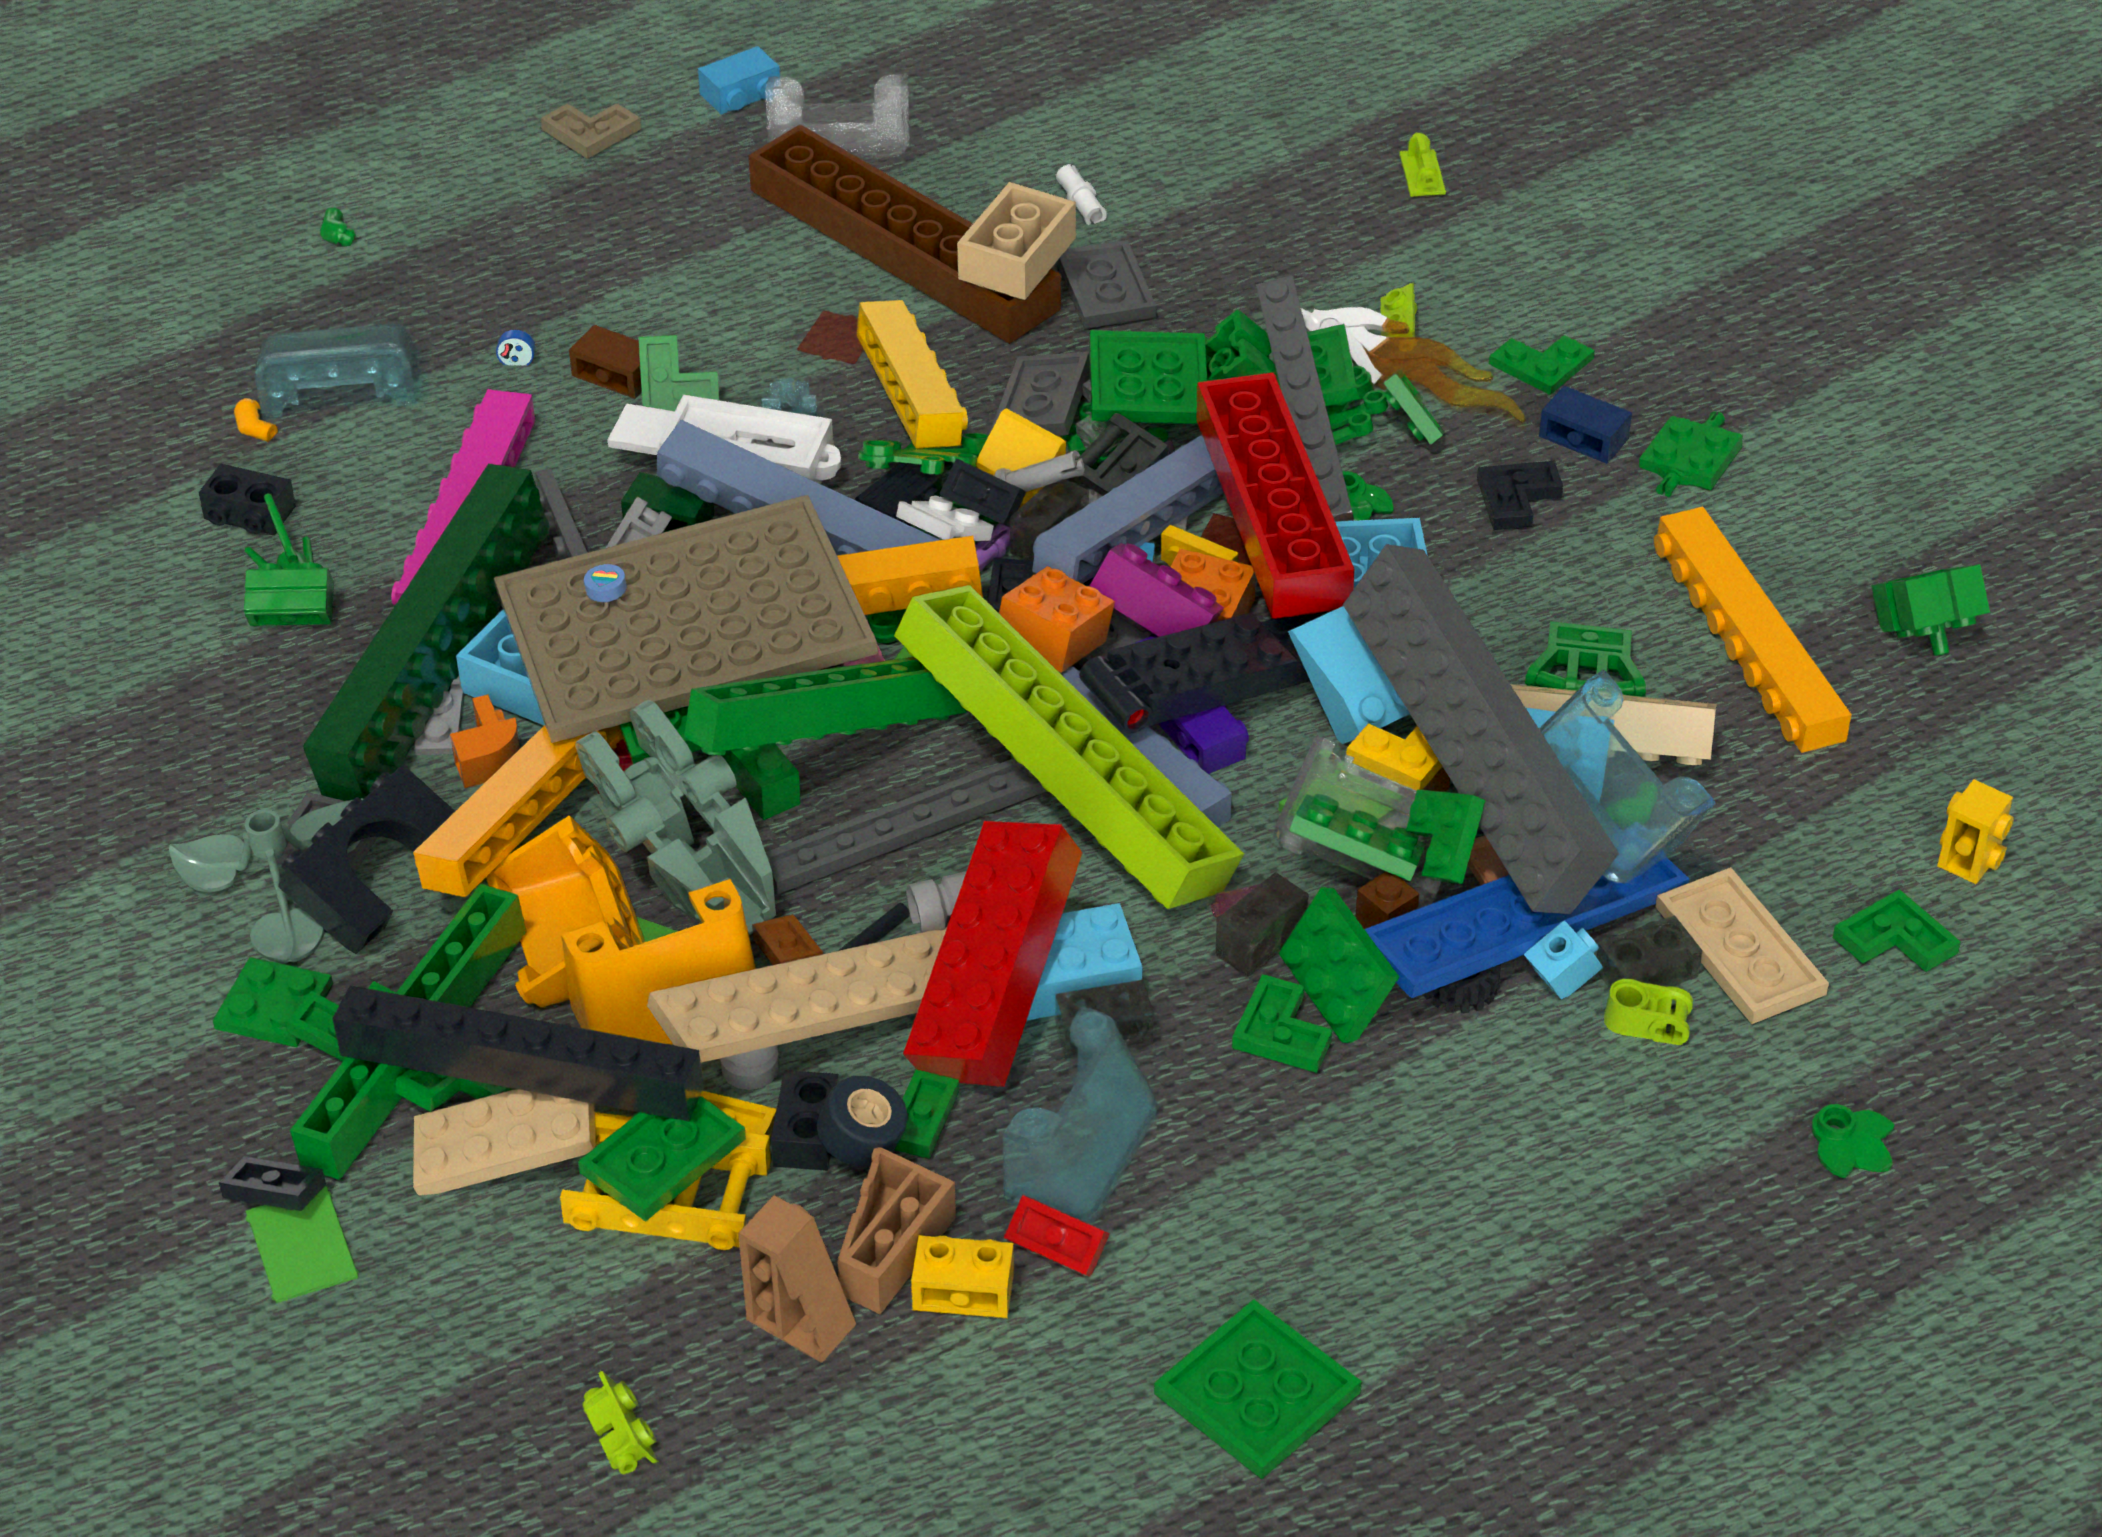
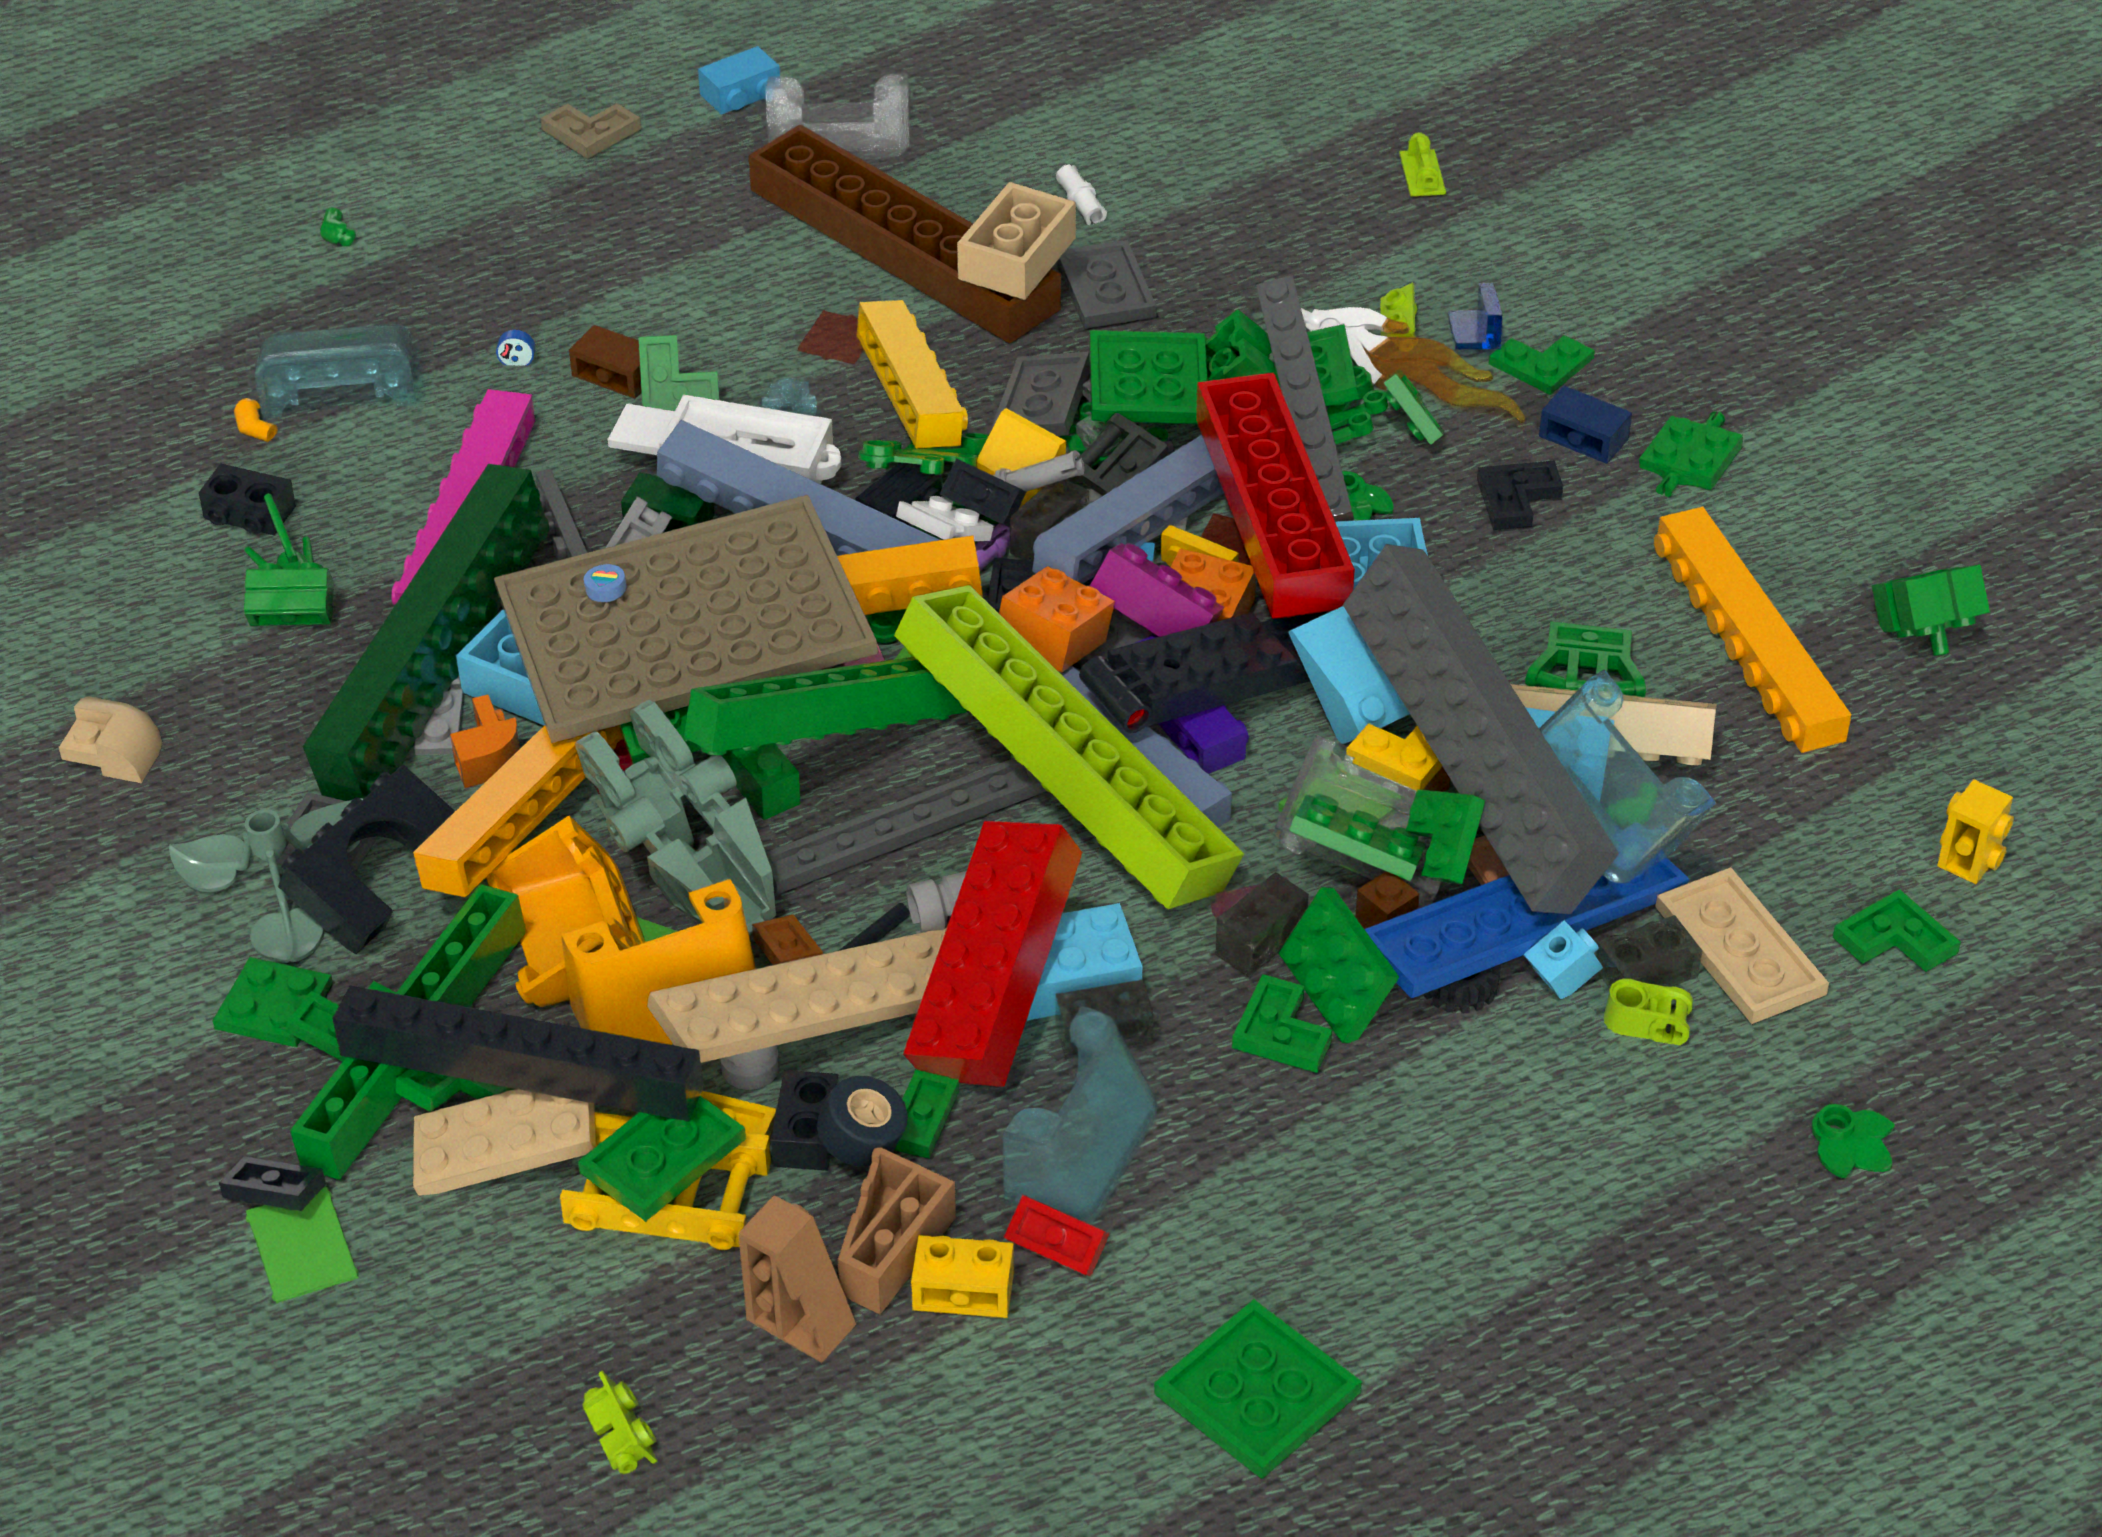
none -> tan brick [59,696,162,783]
none -> clear blue panel [1448,283,1503,350]

